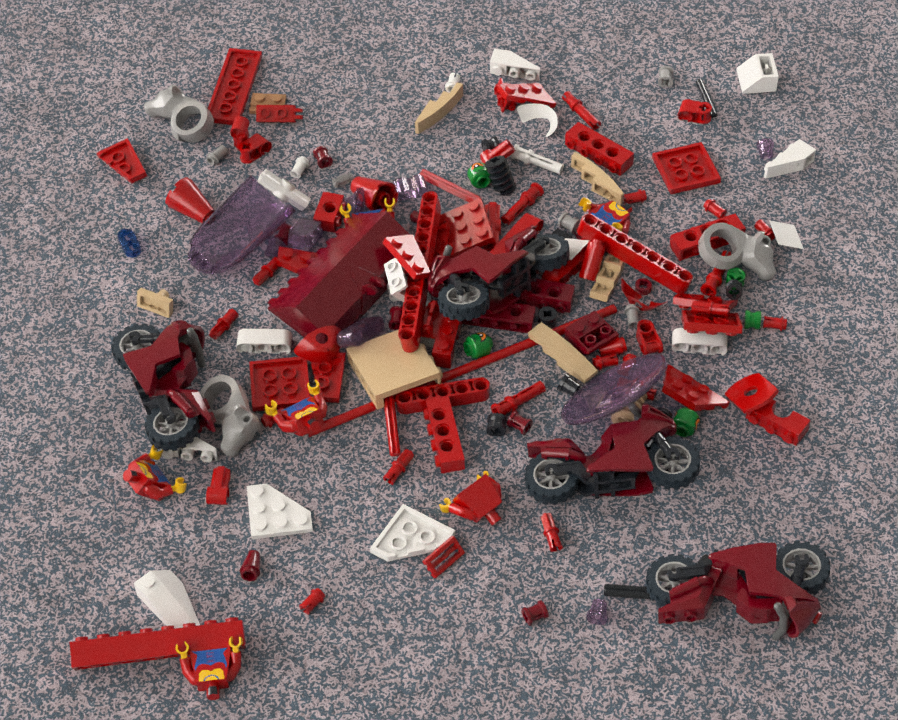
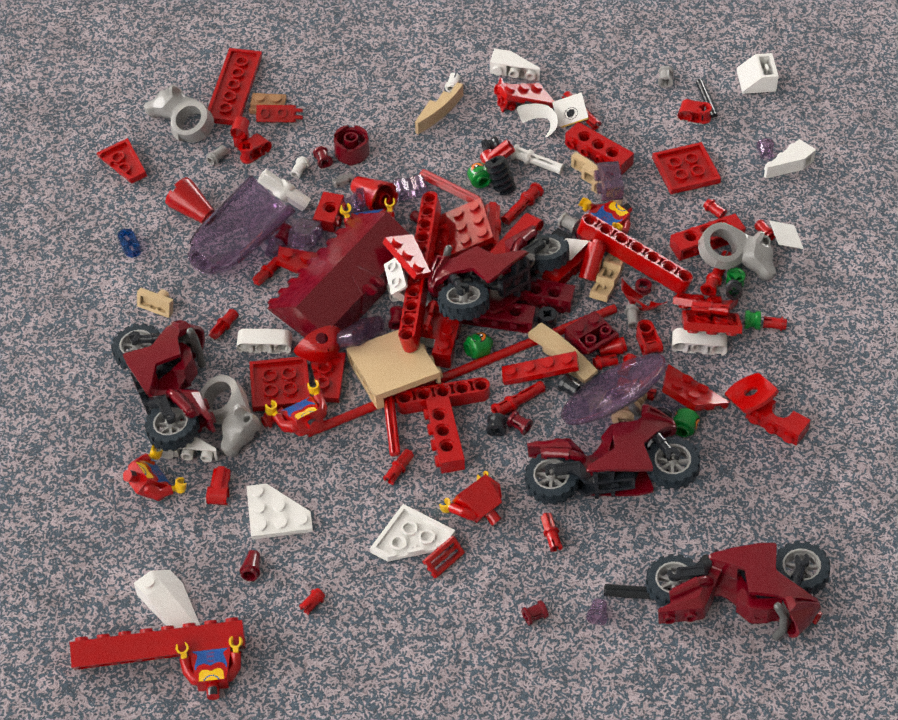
red pin [623,189,647,204] -> none
none -> dark red brick [333,125,369,166]
none -> red plate [502,351,579,385]
none -> white sticker [552,93,589,128]
none -> brick [594,161,624,201]

